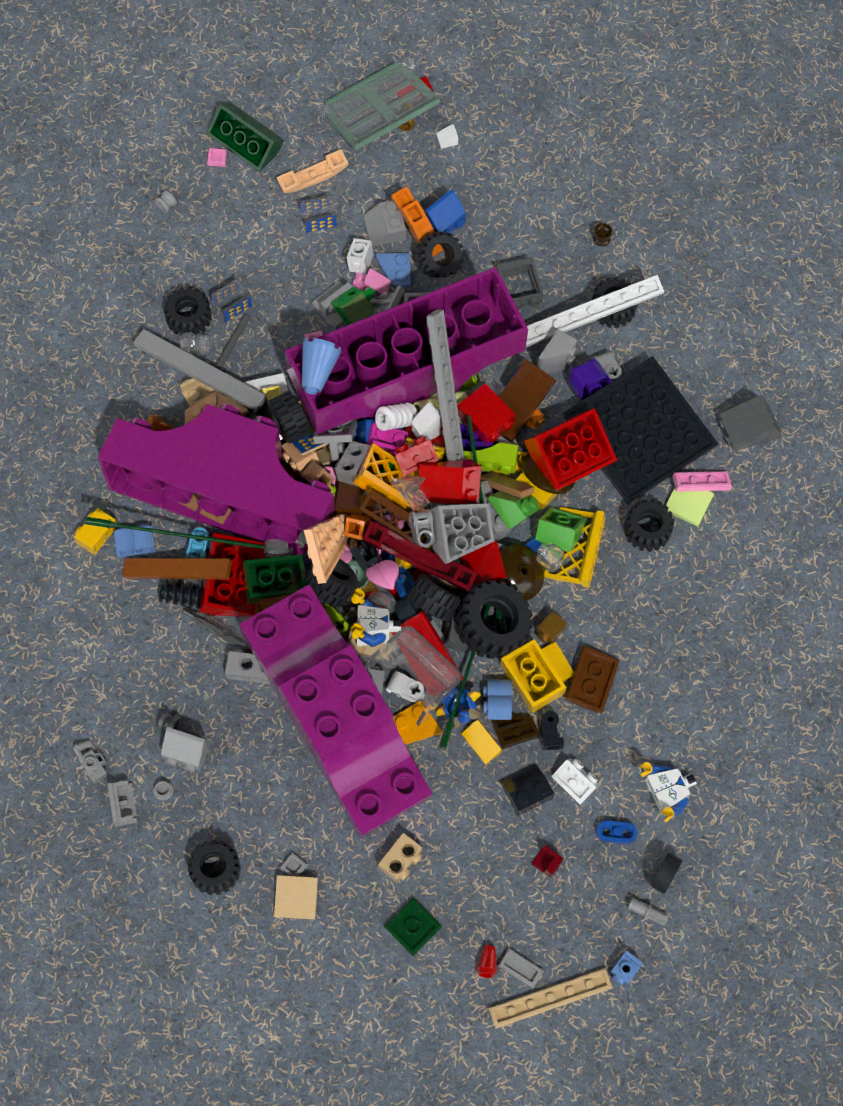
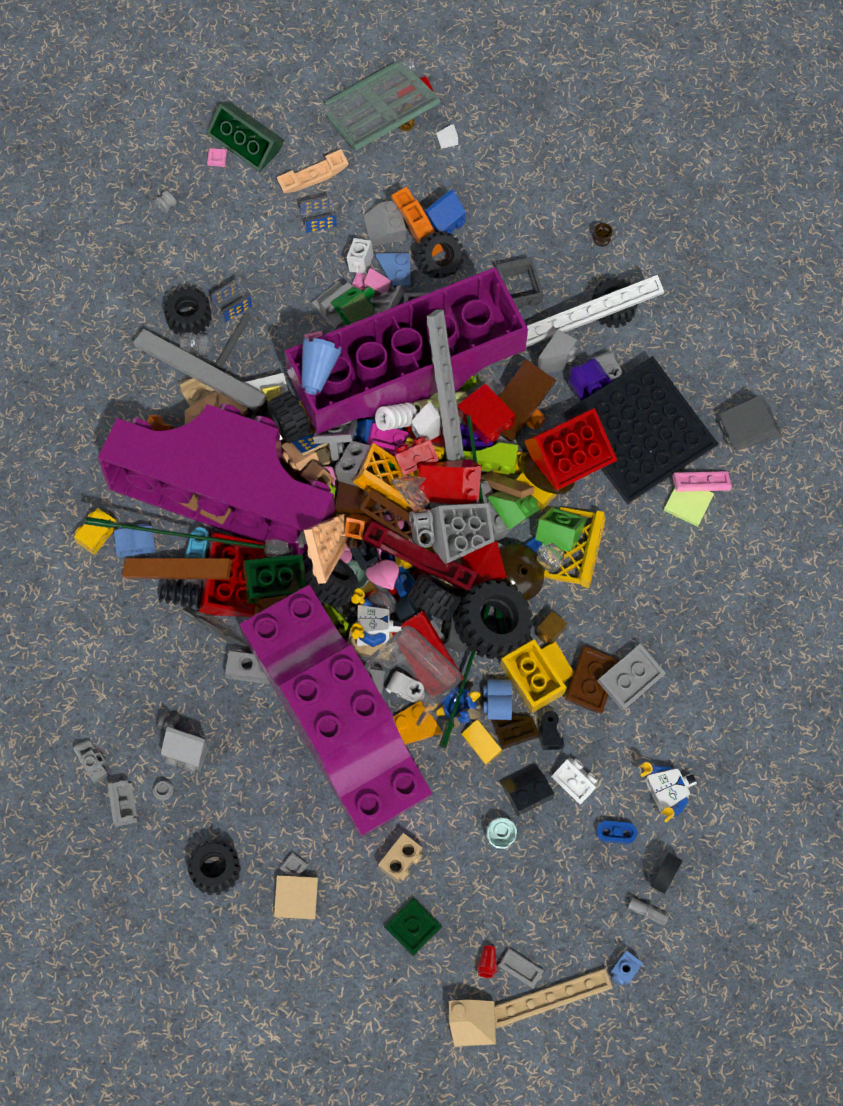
dark red panel [532,845,564,878] -> none
black tyre [624,499,674,552] -> none
none -> tan slope [449,1000,496,1046]
none -> light aqua hair [486,817,517,849]
none -> light grey plate [597,643,666,711]

